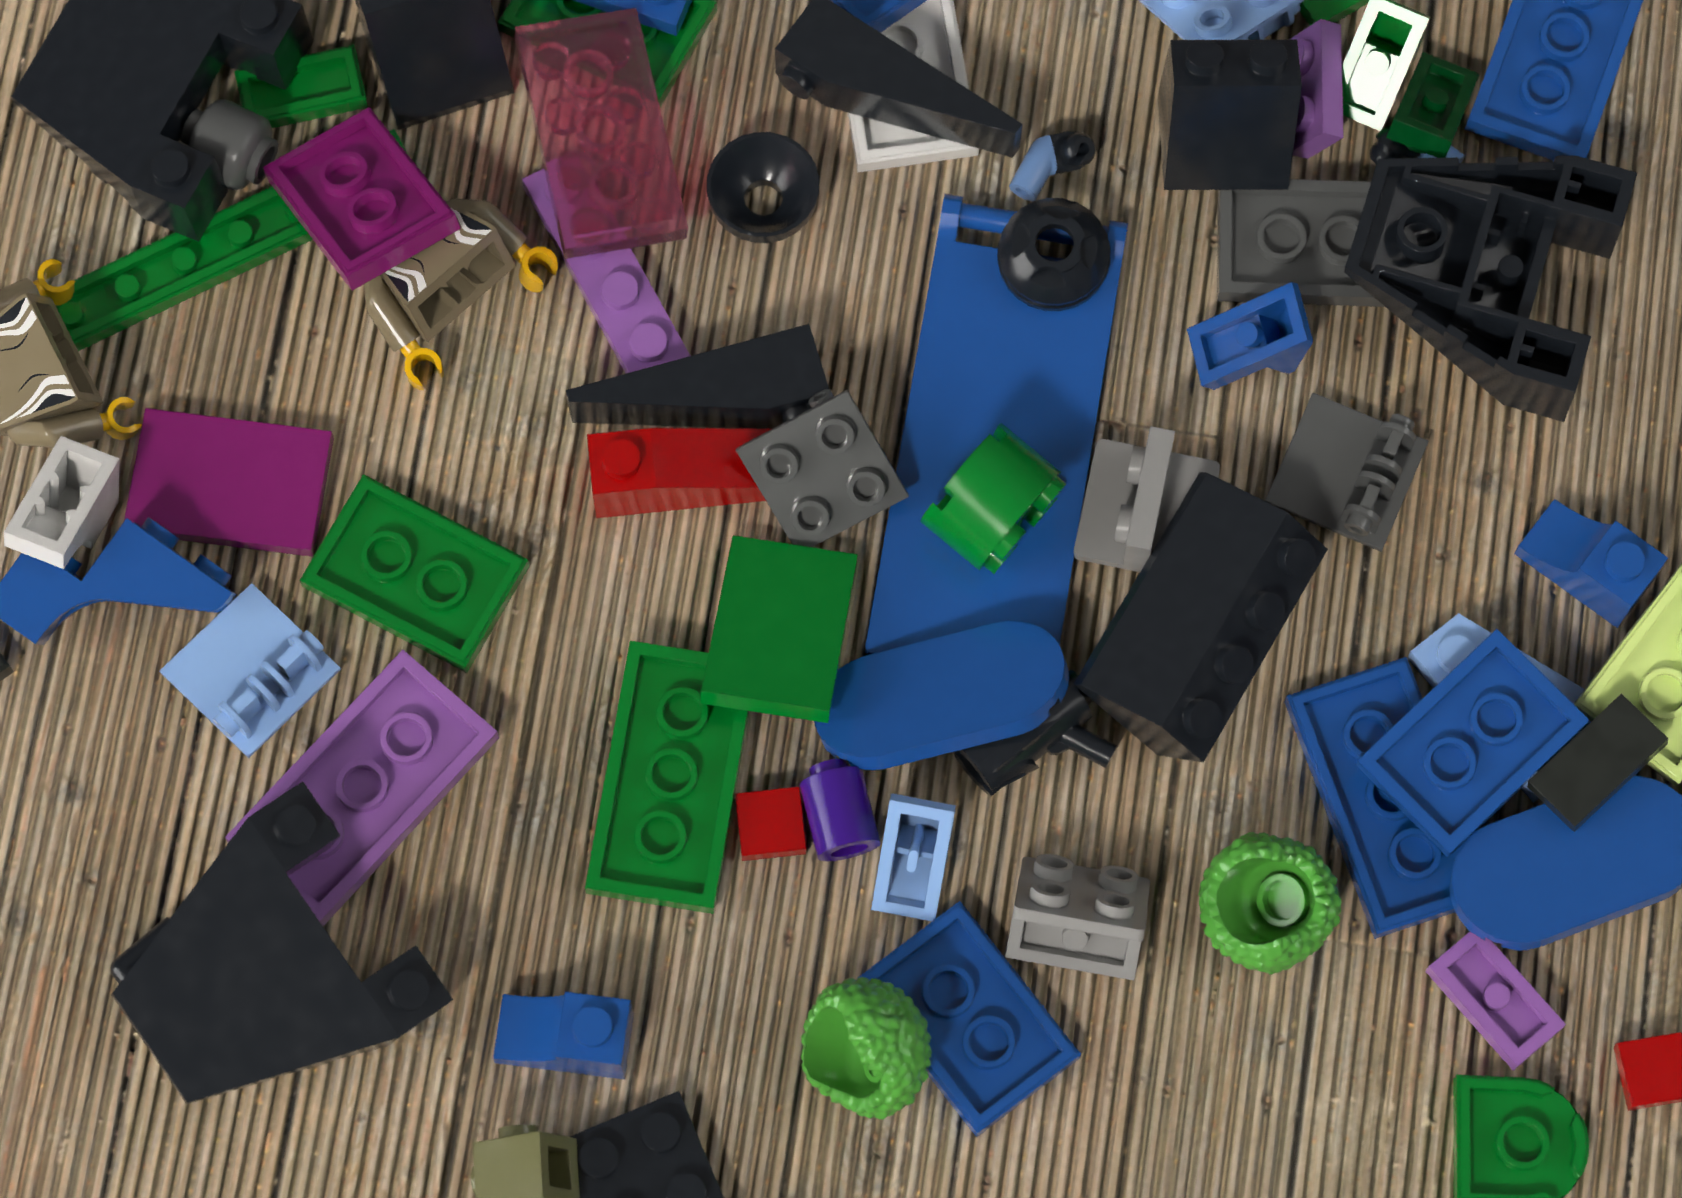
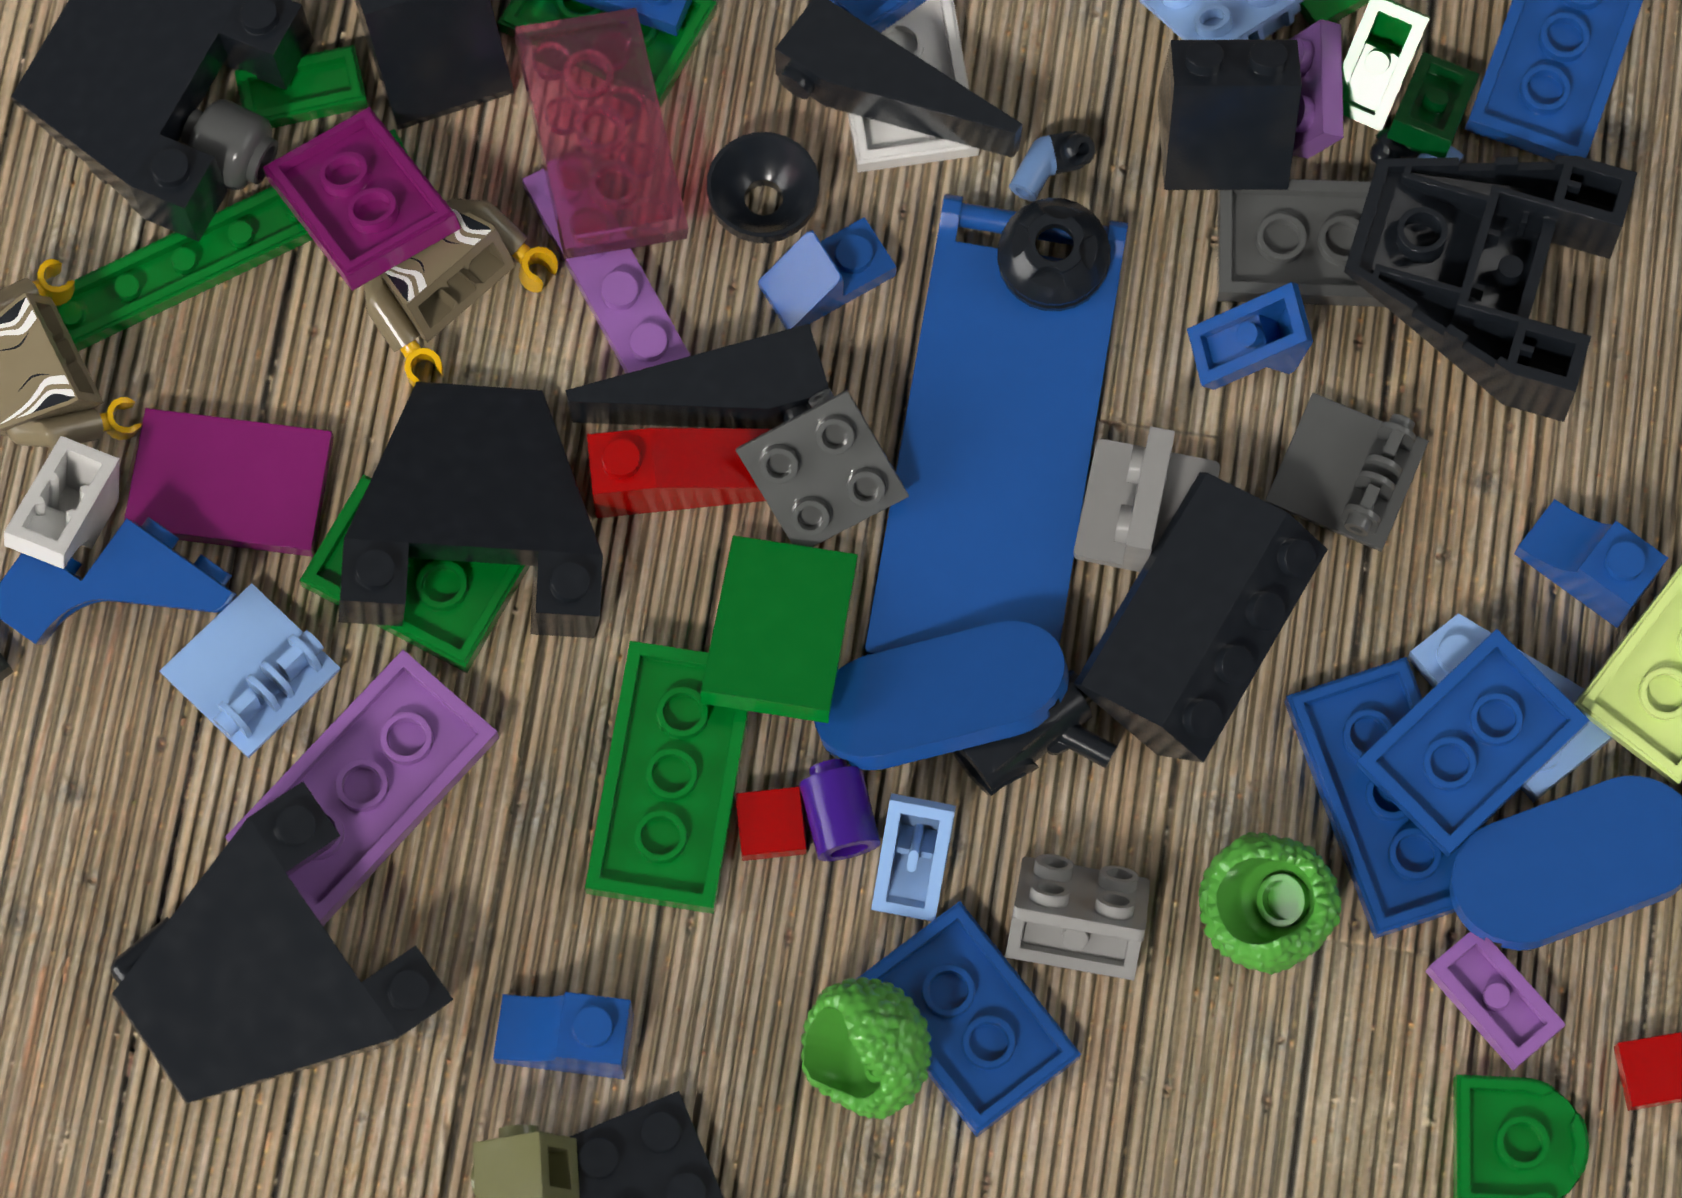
green brick [920,423,1066,574] -> none
pearl dark grey tile [1527,694,1669,832] -> none
none -> black wedge [338,381,603,638]
none -> blue slope [758,217,897,330]

